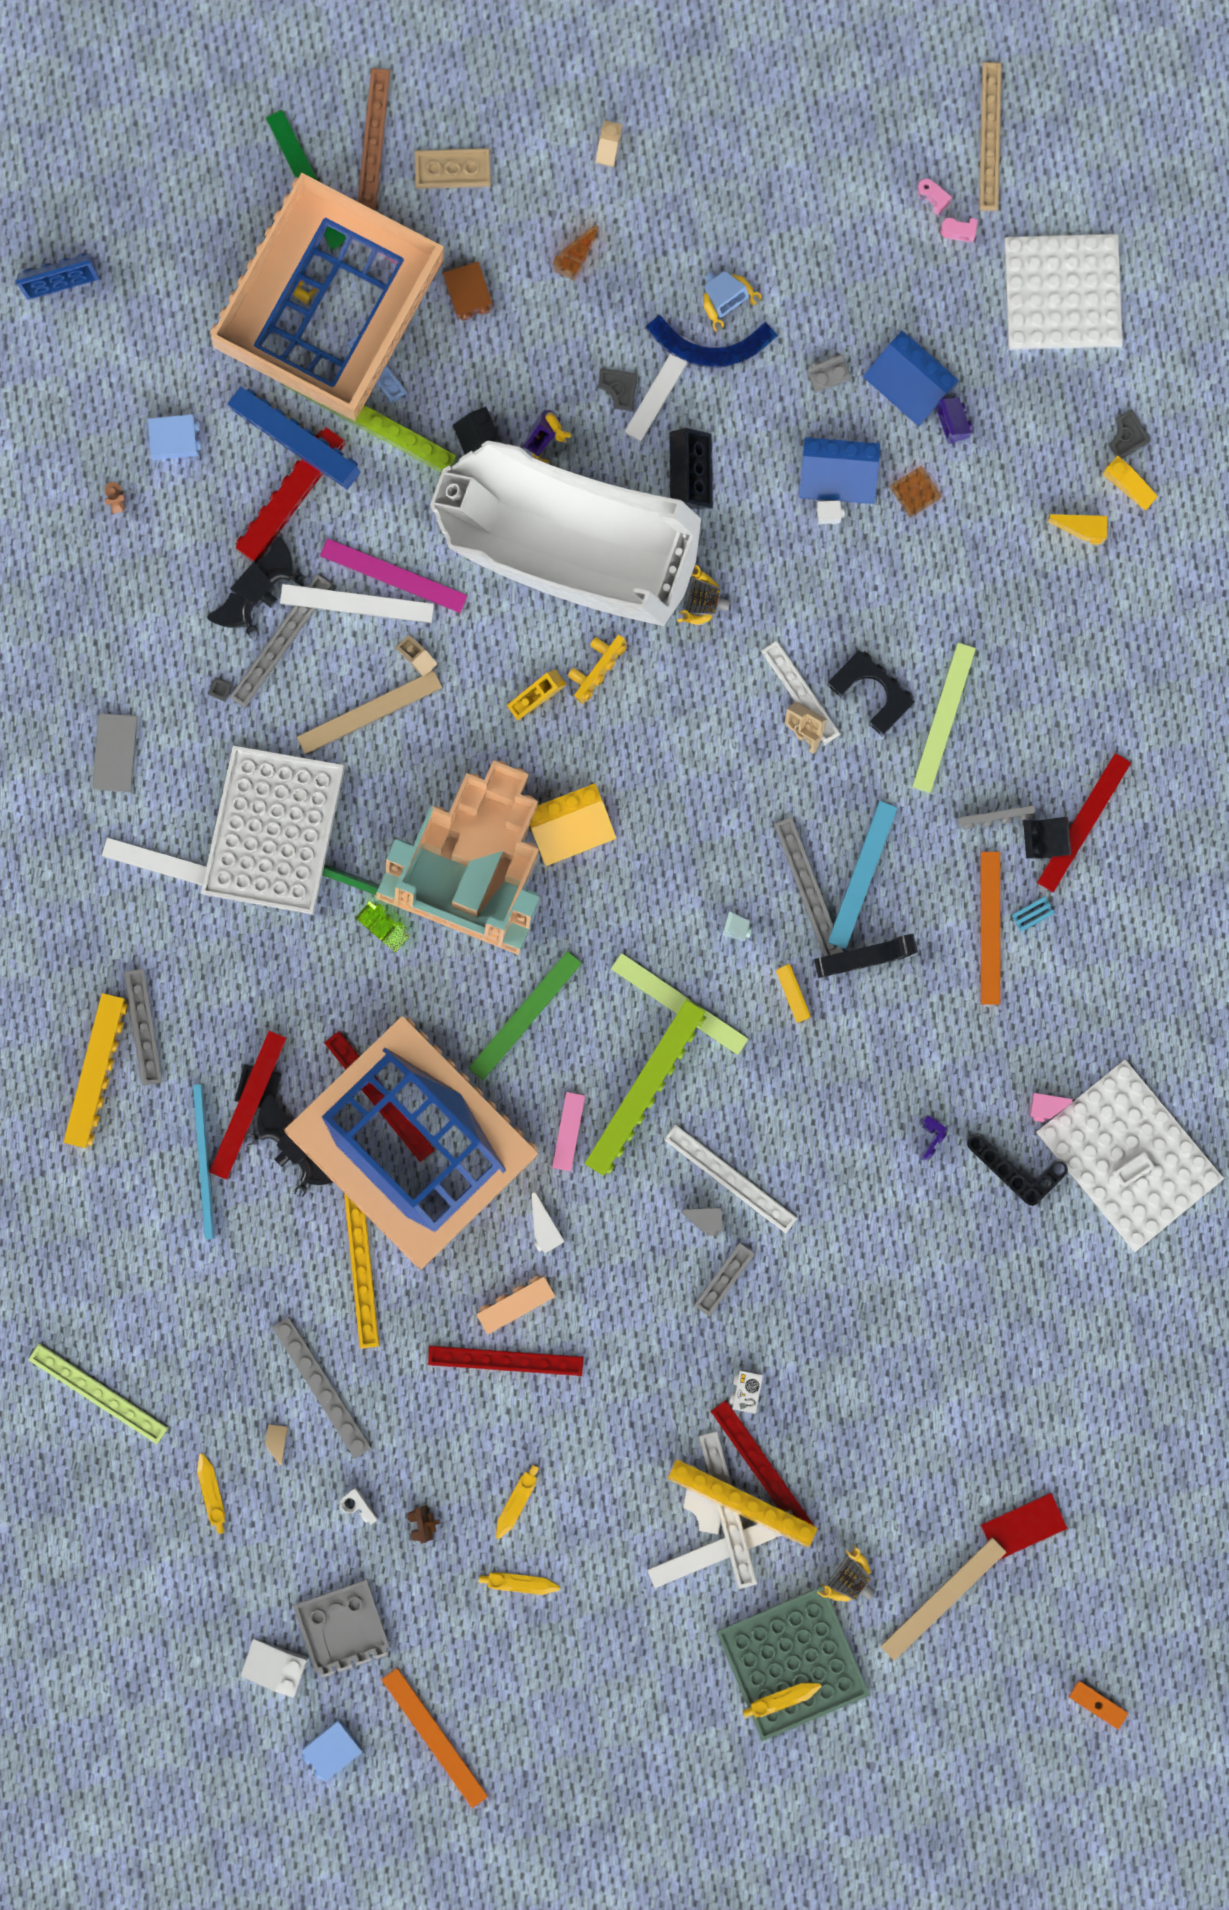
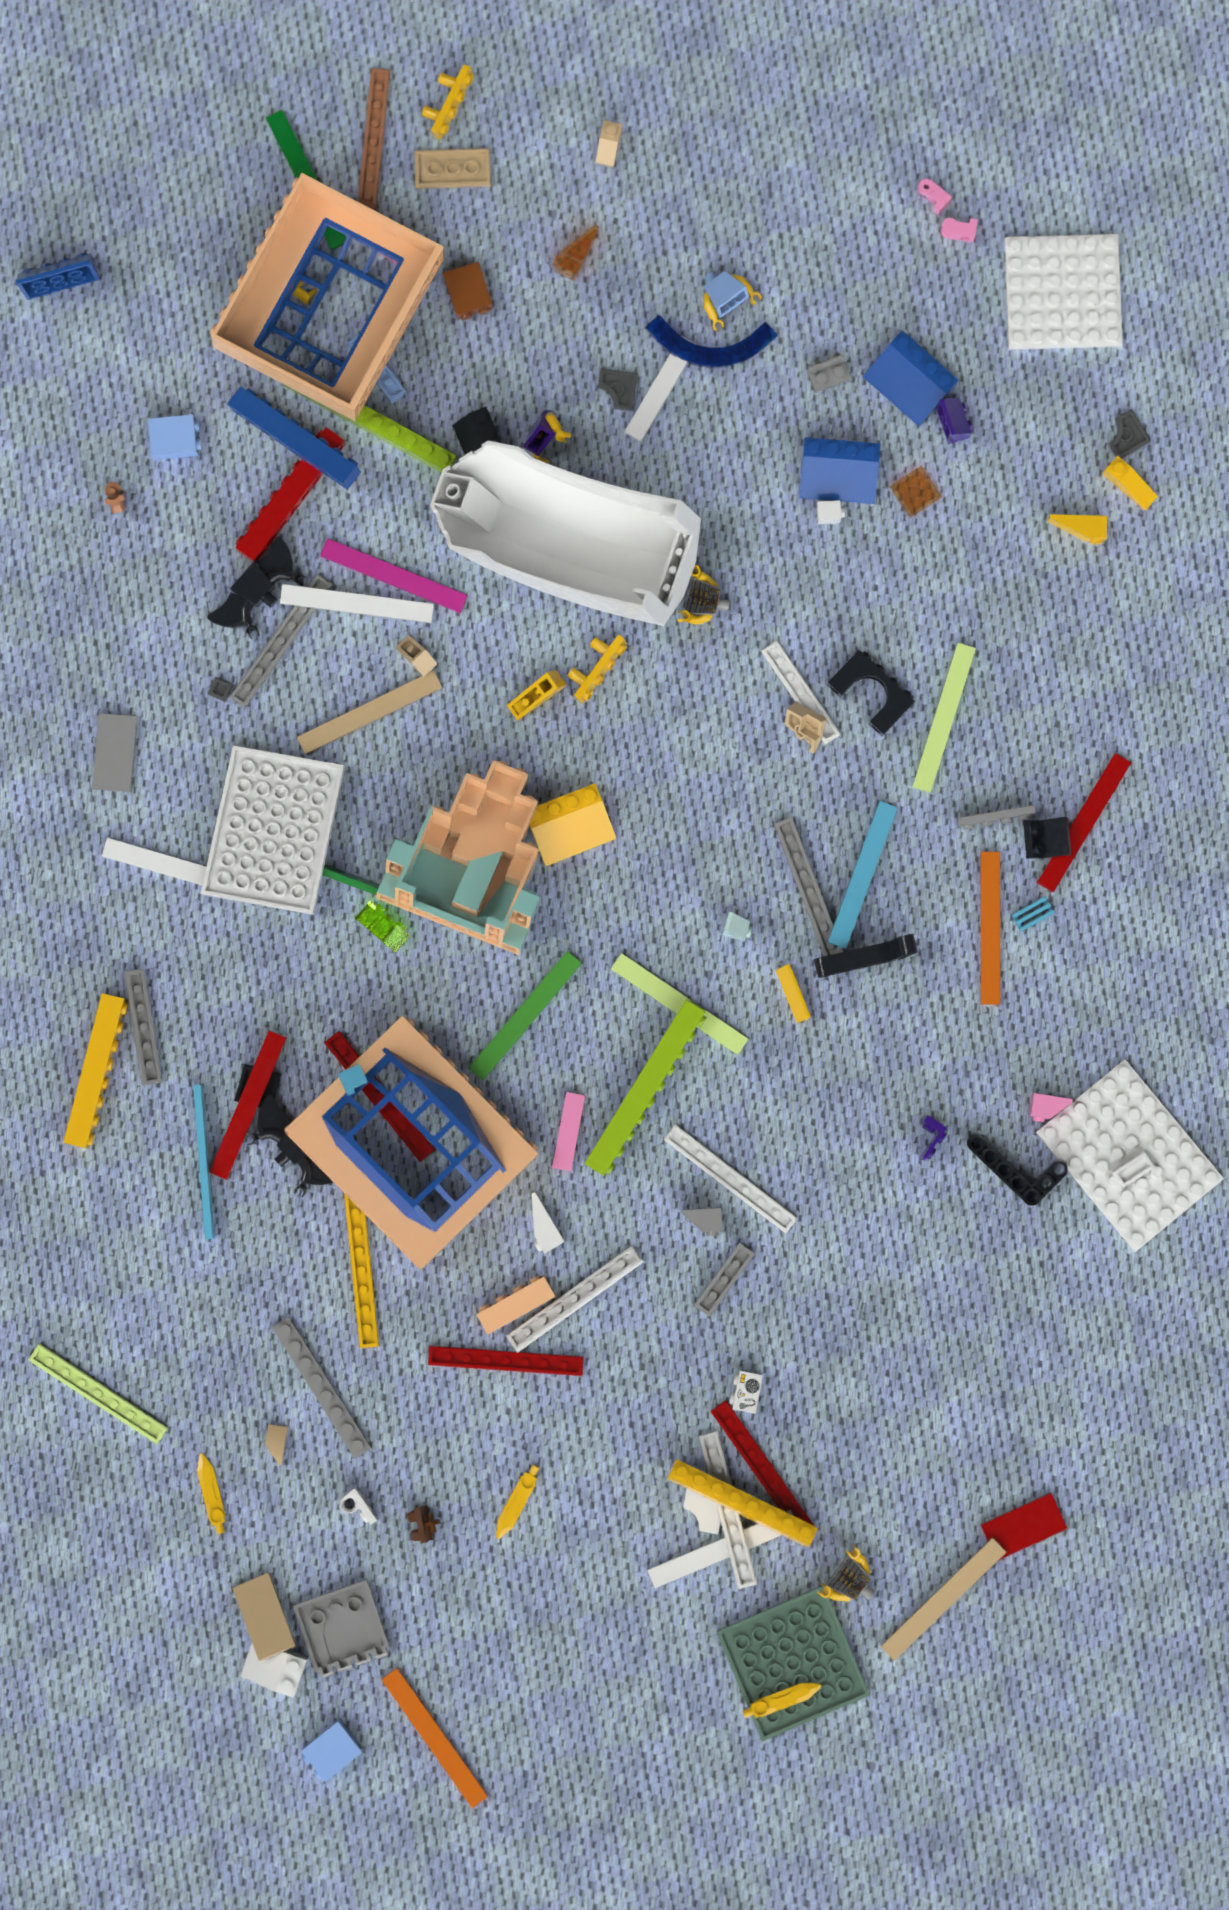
yellow piece [478,1572,560,1595] -> none
black slope [669,428,713,509] -> none
tan tile [979,62,1002,211] -> none
orange tile [1068,1680,1129,1730] -> none
none -> tan tile [232,1573,296,1662]
none -> medium azure panel [338,1064,367,1096]
none -> yellow plate [422,64,474,140]
none -> white tile [506,1246,643,1352]

